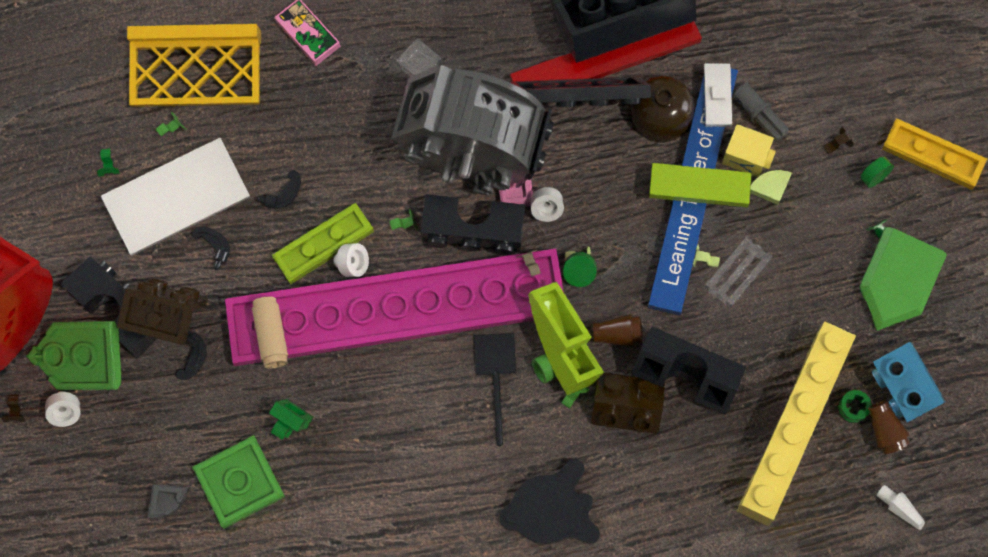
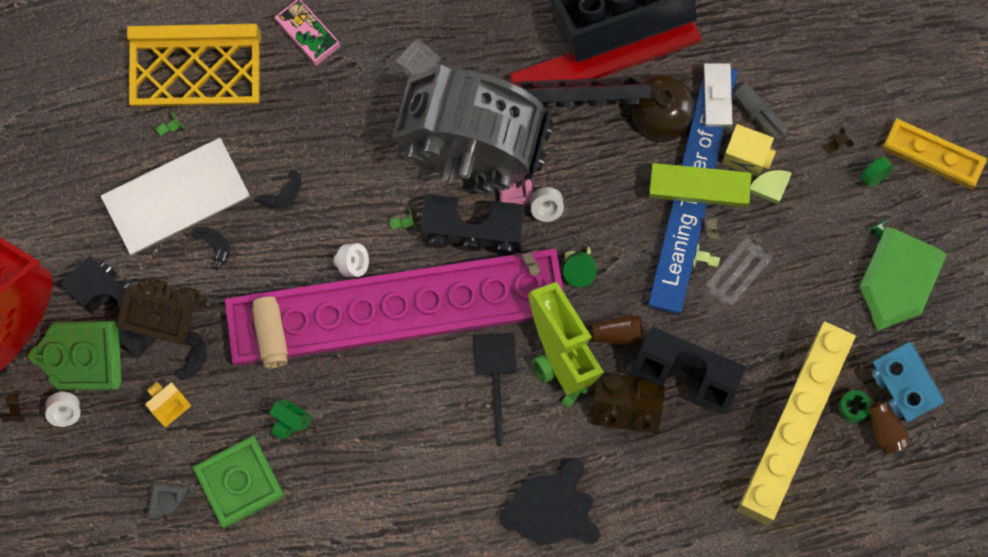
green piece [97,148,120,177] -> none
lime tile [272,203,374,285] -> none
white bar [877,485,925,530] -> none
none -> yellow tile [145,382,191,428]
none -> dark tan piece [704,217,719,239]

